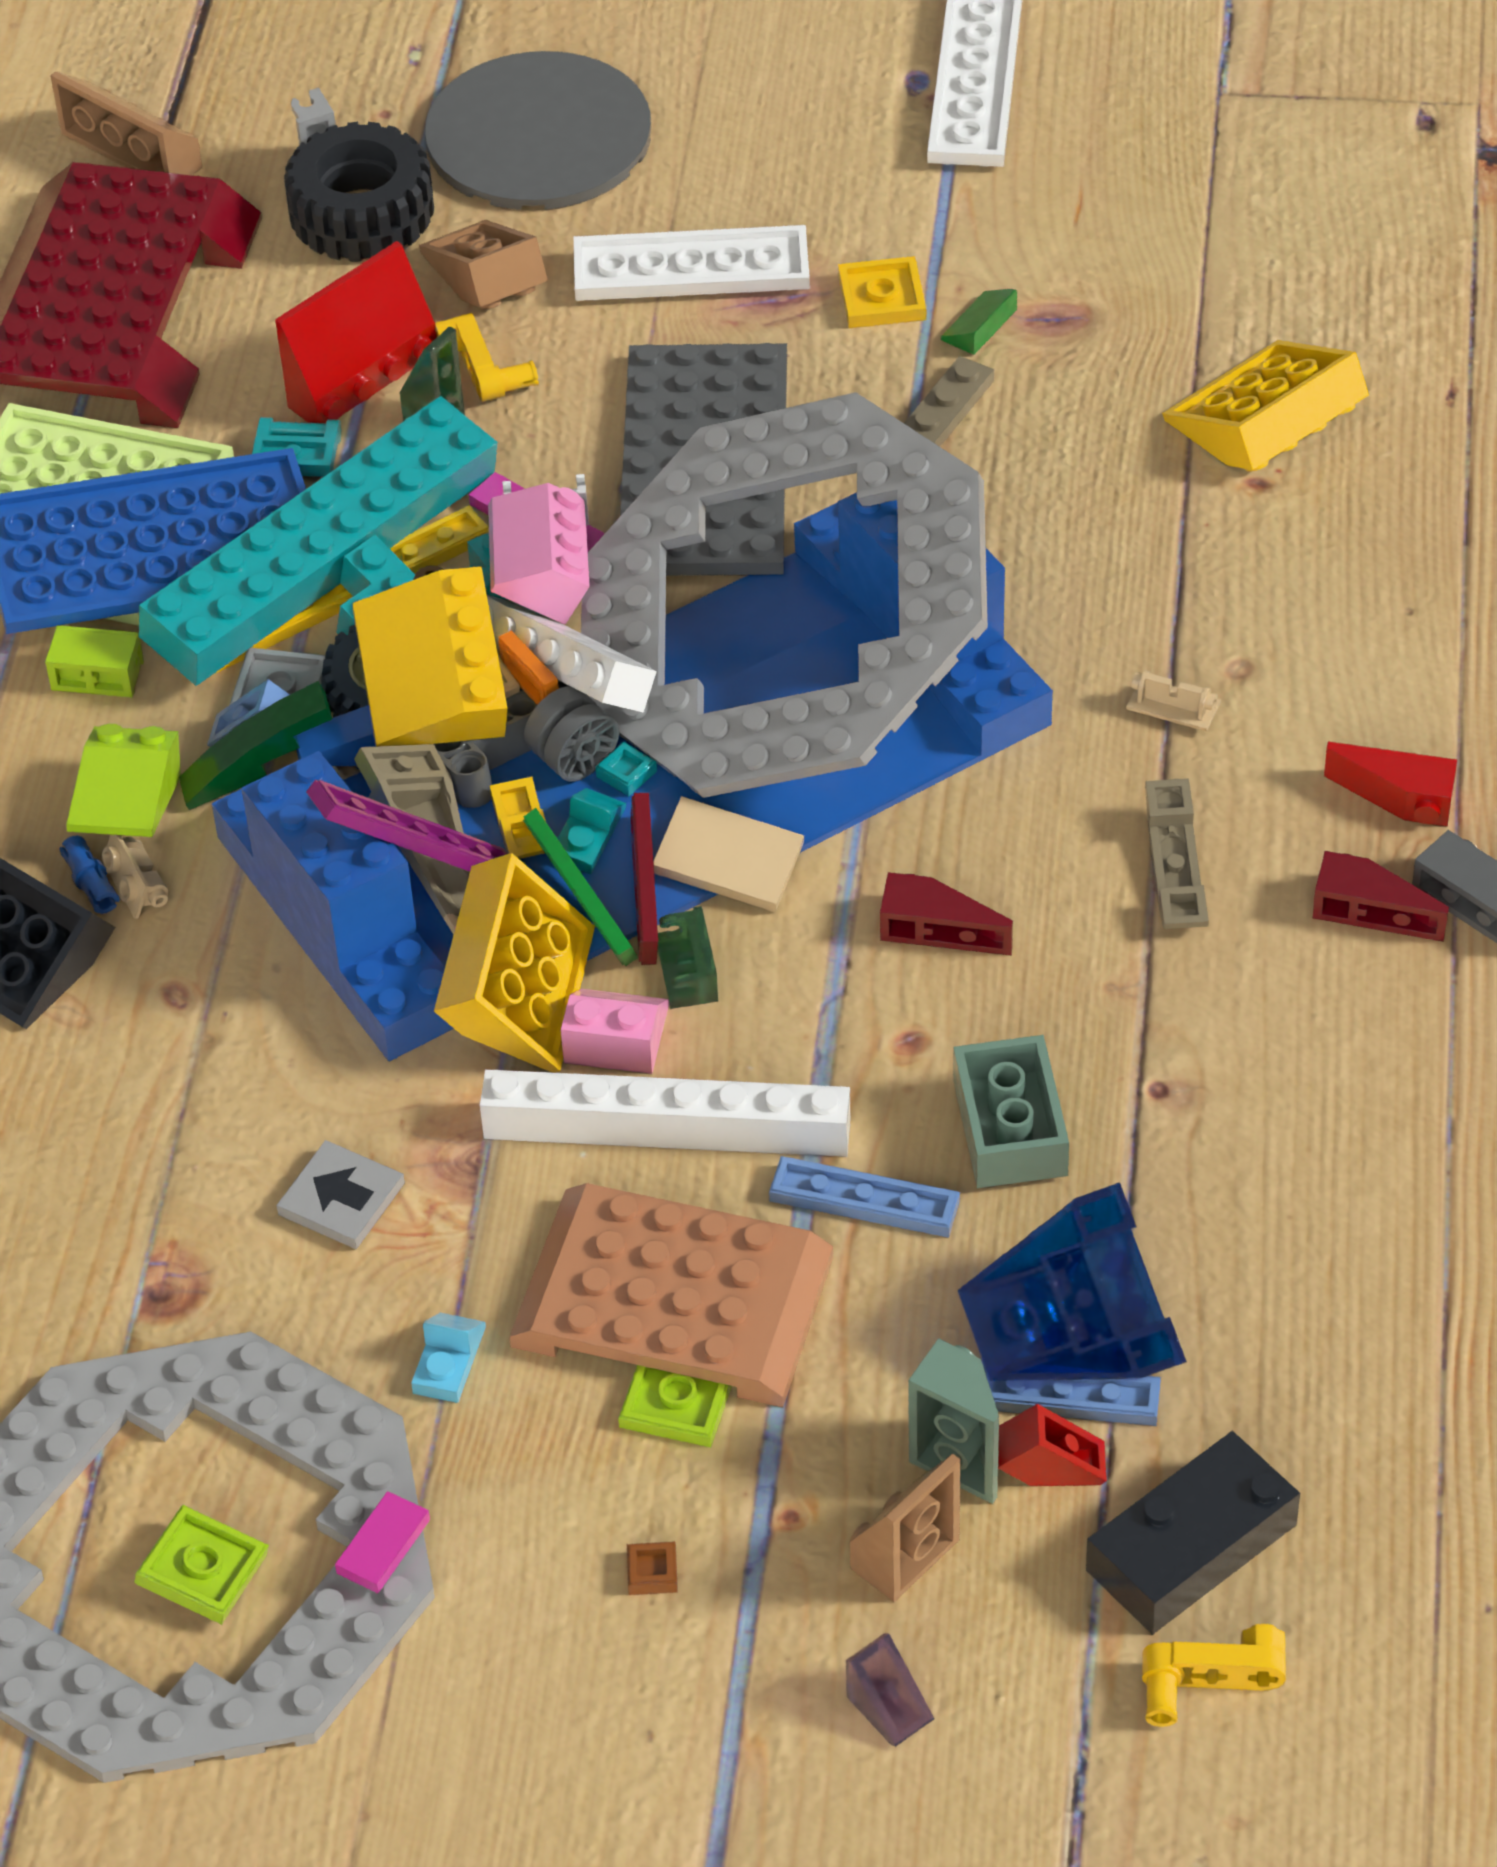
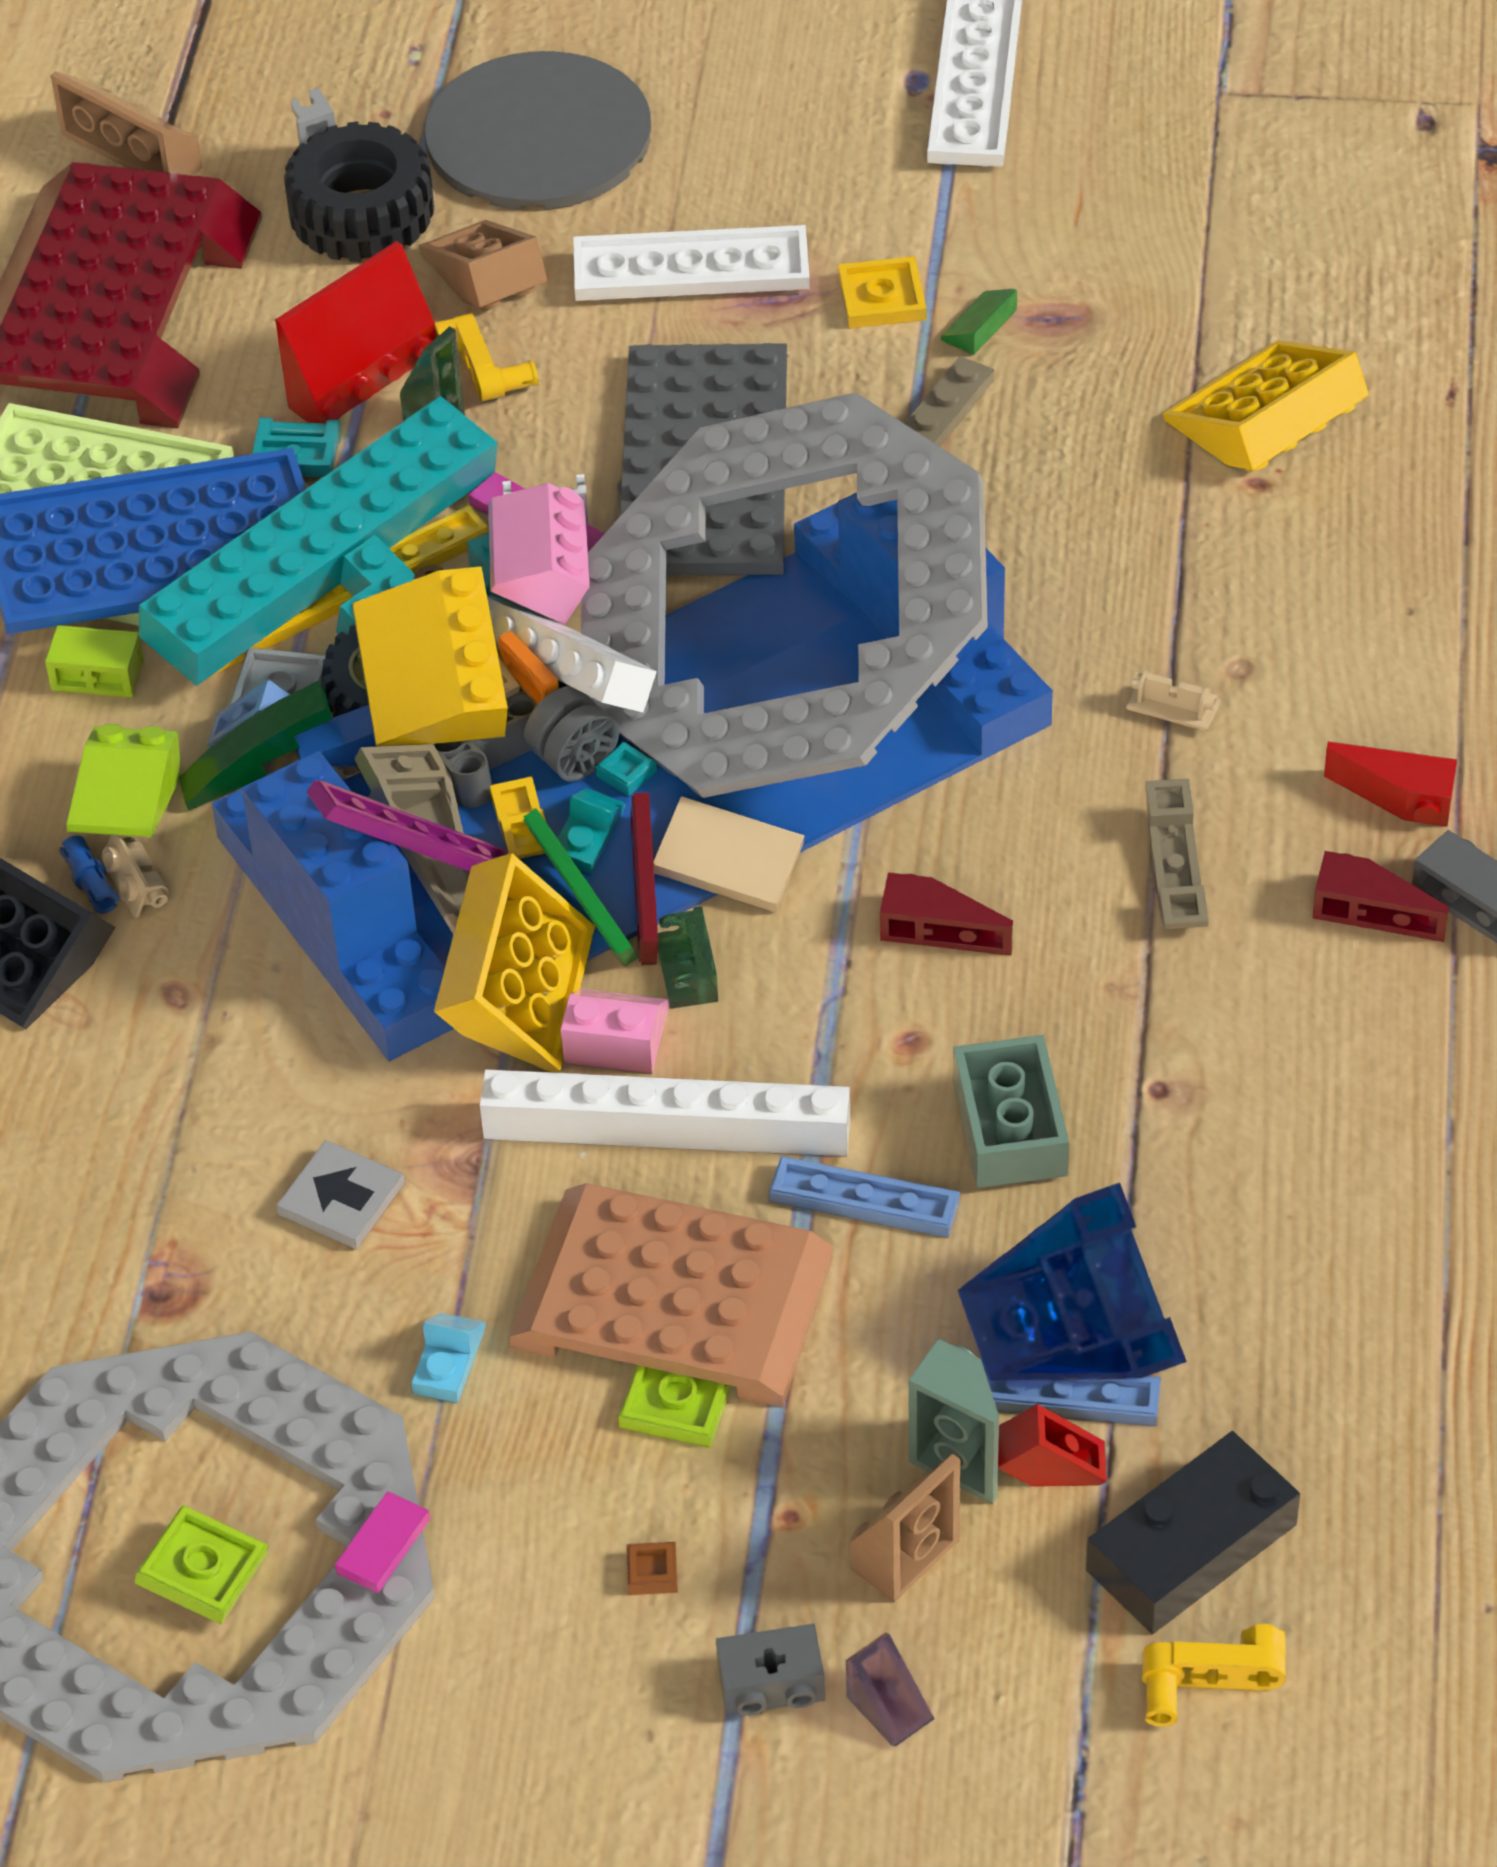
none -> dark grey brick [715,1623,825,1716]

